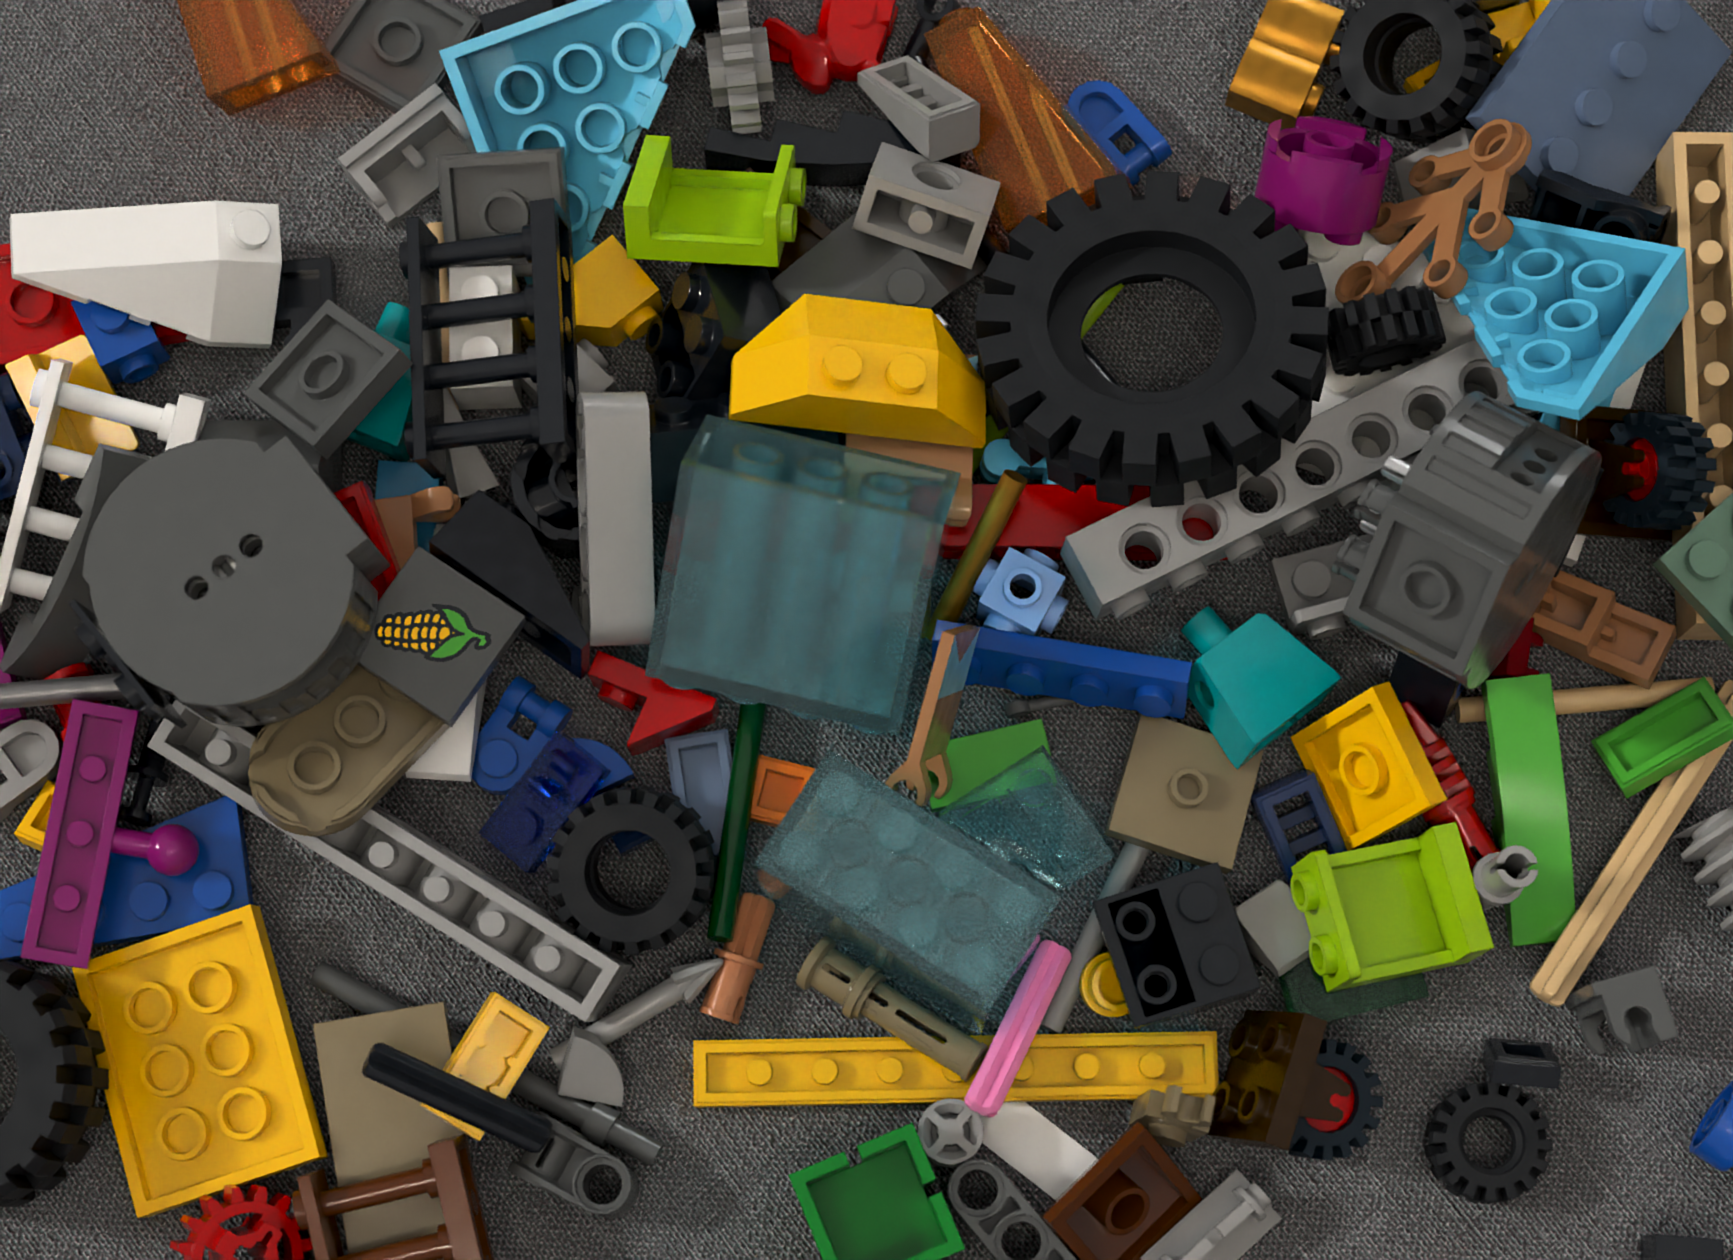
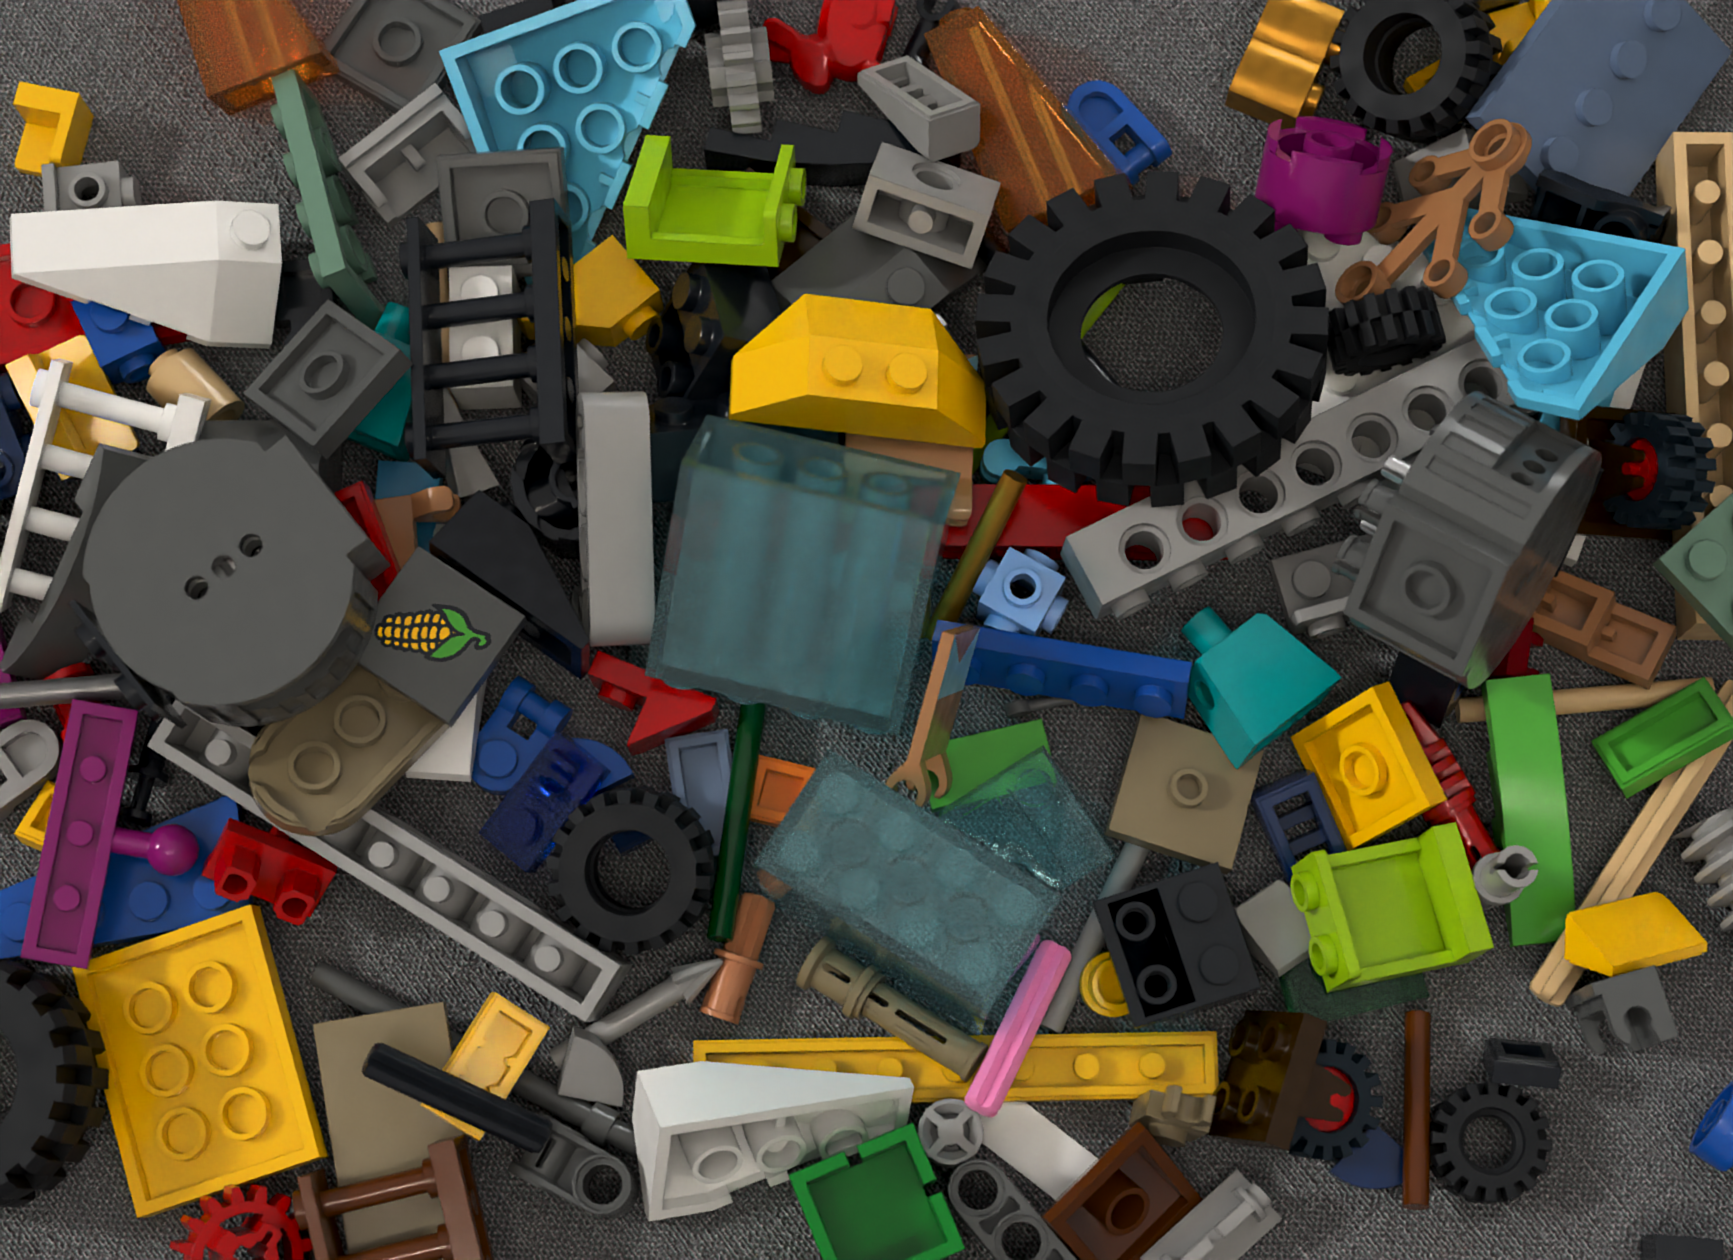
none -> yellow panel [13,81,94,177]
none -> light grey brick [41,160,142,212]
none -> tan brick [146,348,245,421]
none -> red hips [201,817,337,926]
none -> sand green wing [270,68,386,330]
none -> white wedge [632,1061,914,1222]
none -> dark blue tile [1328,1126,1403,1190]
none -> reddish brown bar [1402,1010,1431,1210]
none -> yellow slope [1564,892,1707,977]

